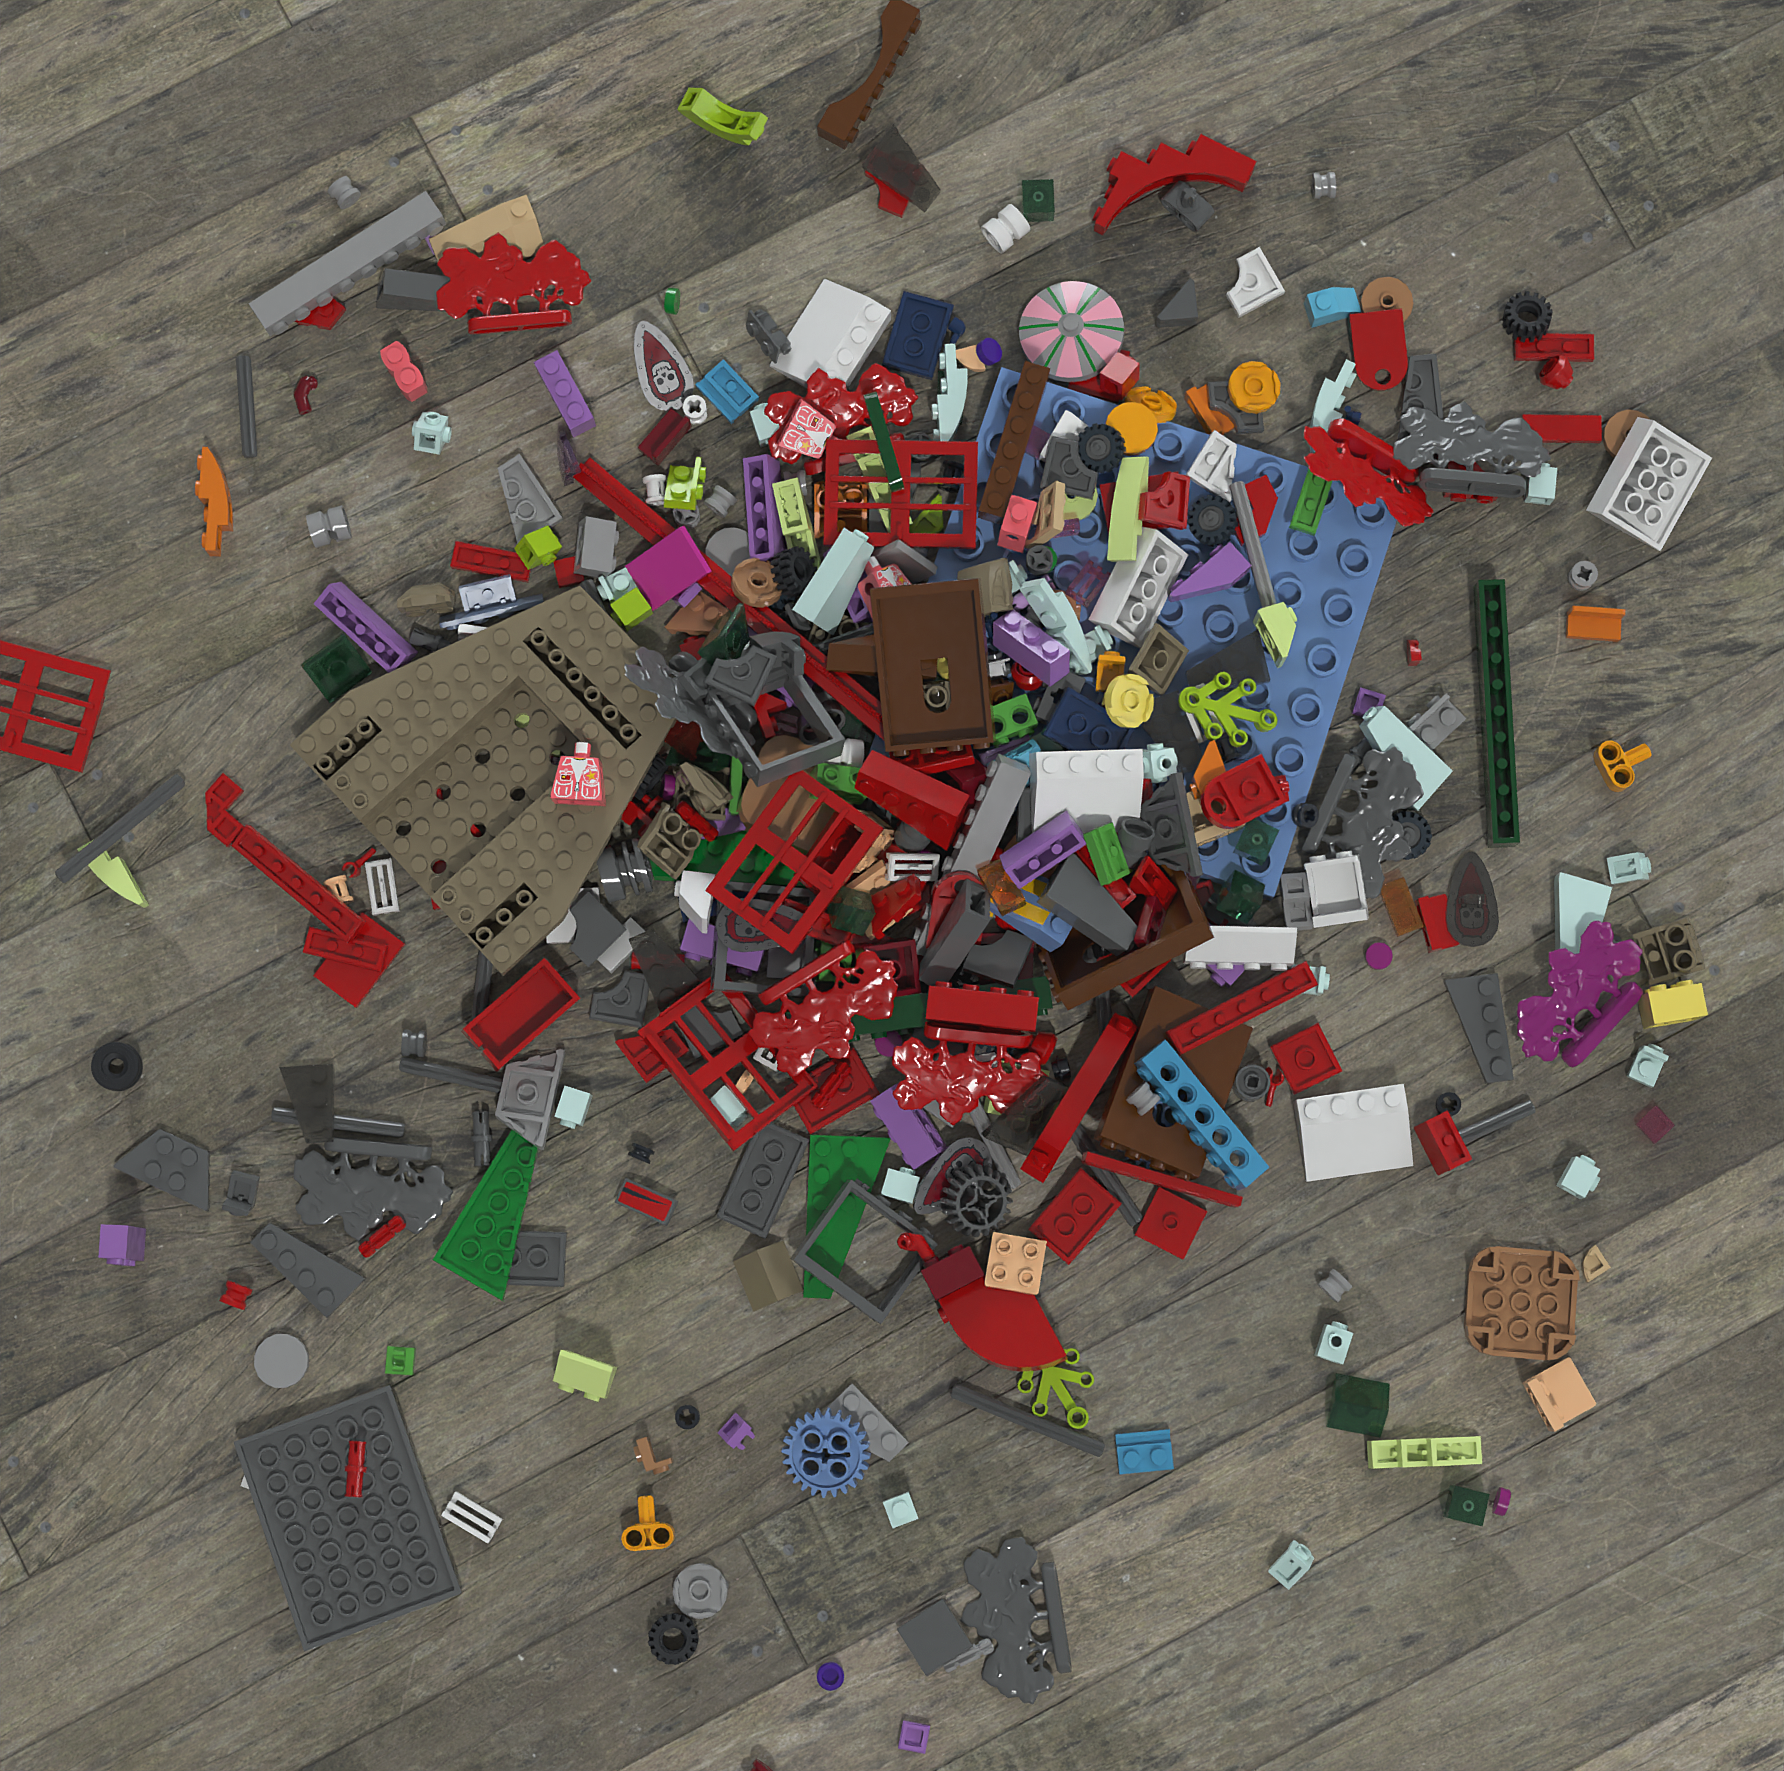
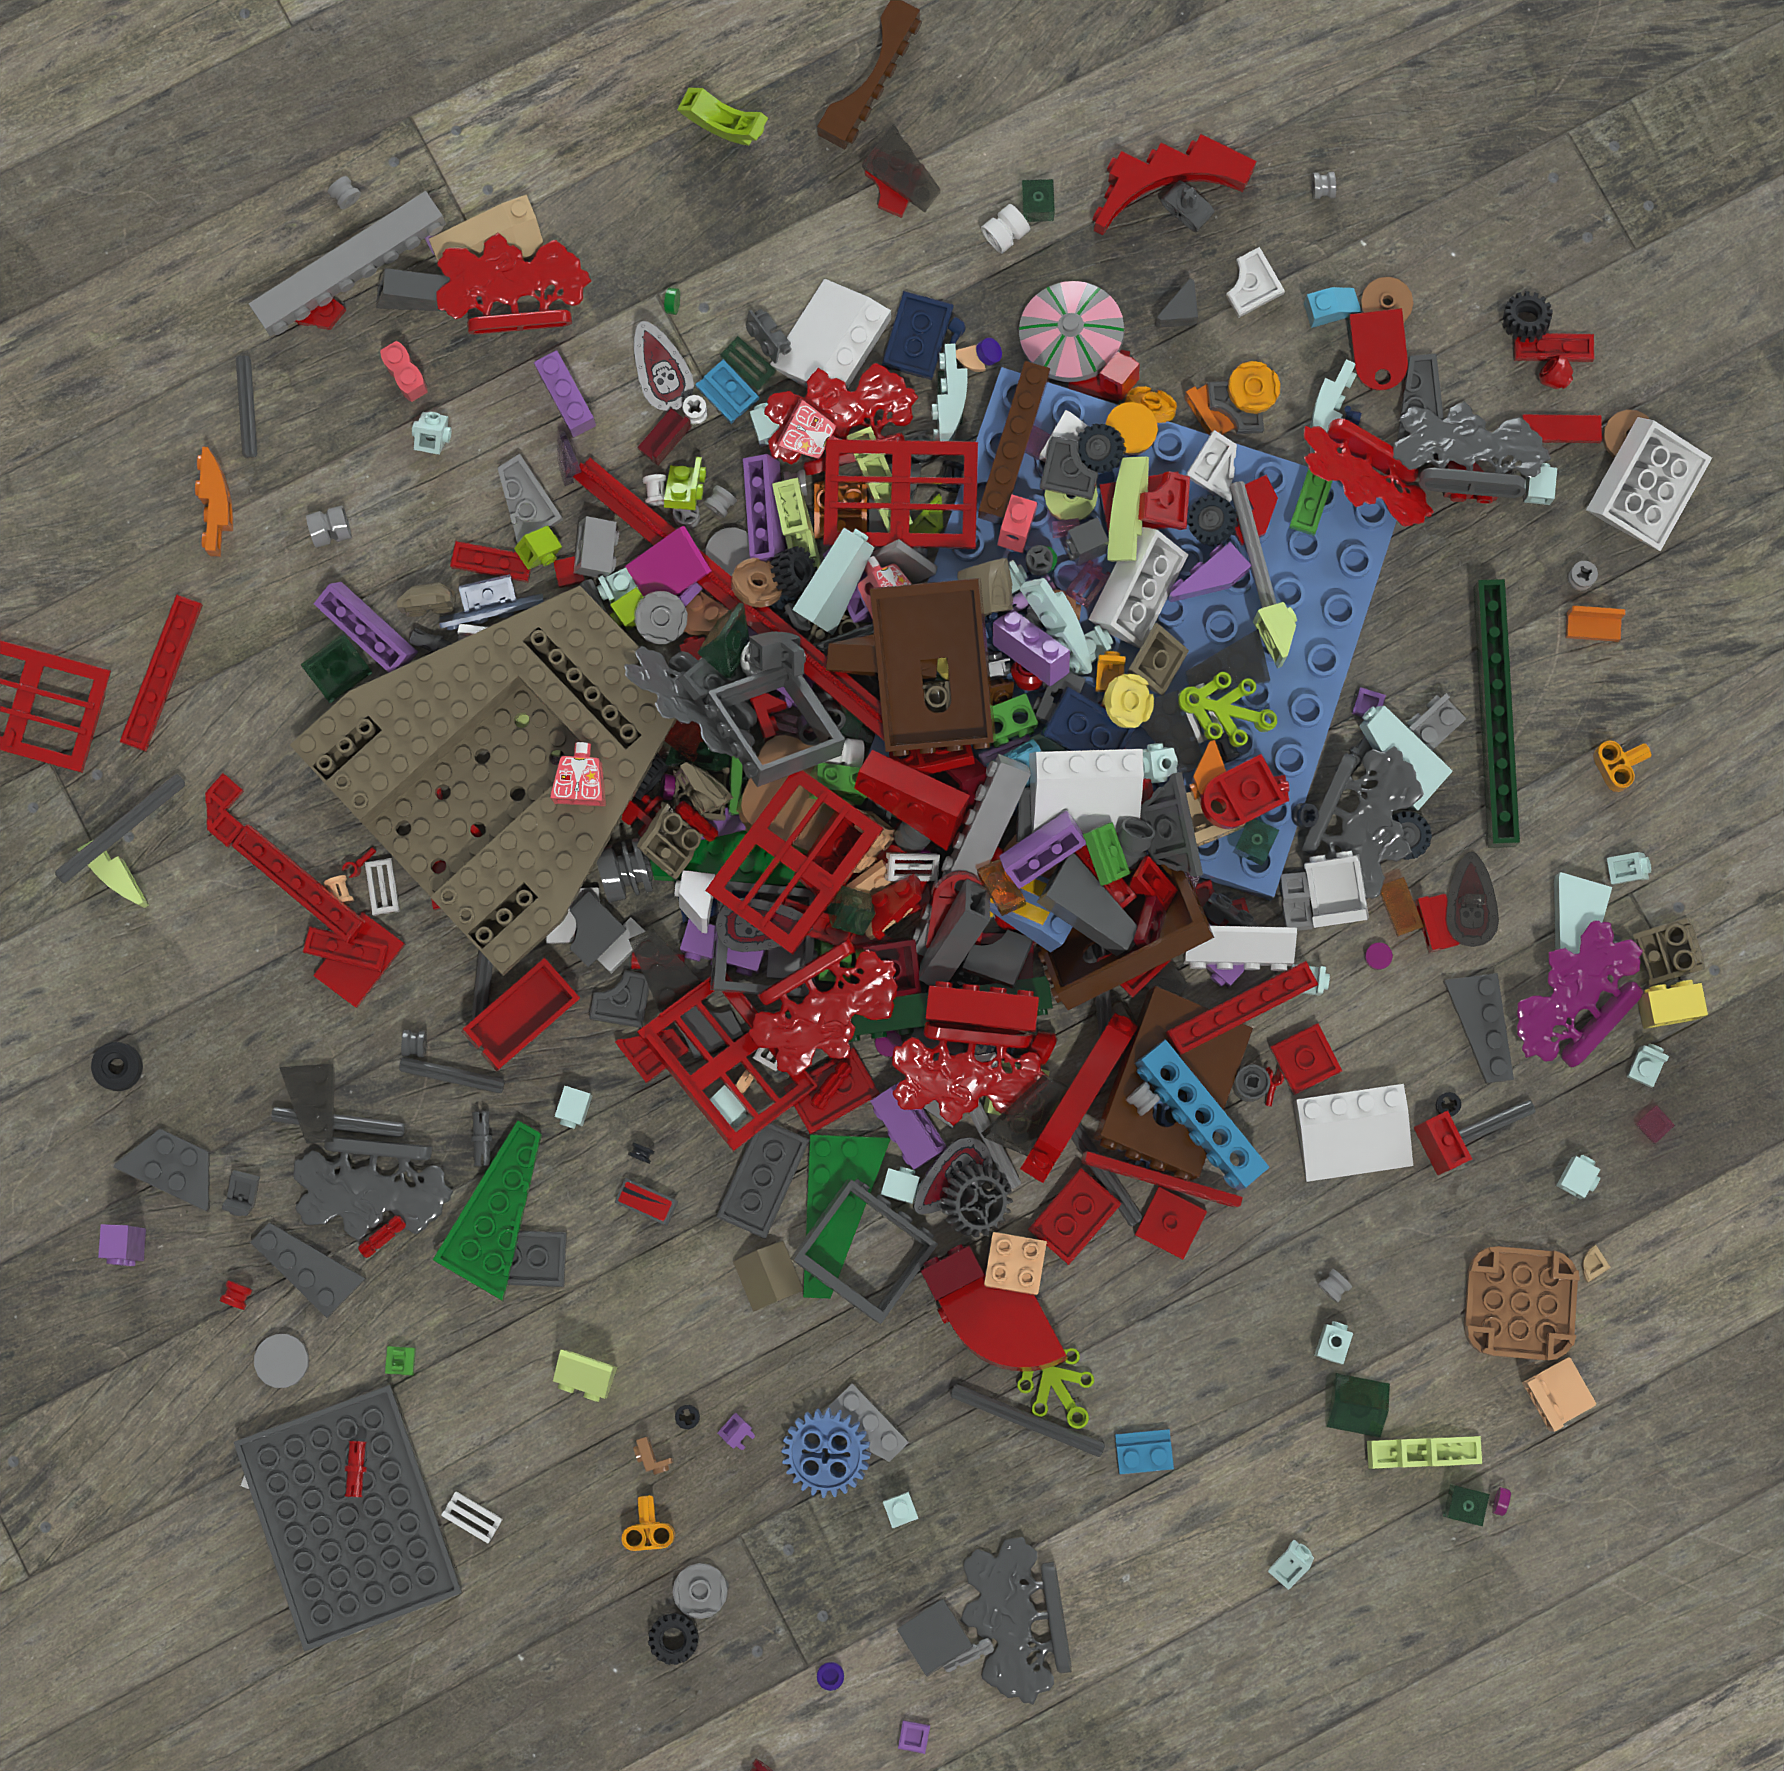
dark red arm [293,375,318,415] -> none
light grey wing [495,1049,565,1150] -> none
dark grey tile [705,645,777,707] -> none
dark green beam [863,391,904,493] -> none
red arm [897,1233,936,1263] -> none
tan wing [1025,481,1066,549] -> none
black plate [1051,1055,1071,1081] -> none
clear green piece [1216,870,1265,924] -> none
red tile [1406,639,1422,666] -> none
none -> red tile [120,595,203,752]
none -> light grey tile [634,591,688,644]
none -> clear green tile [720,336,776,391]
none -> dark grey brick [1064,517,1109,567]

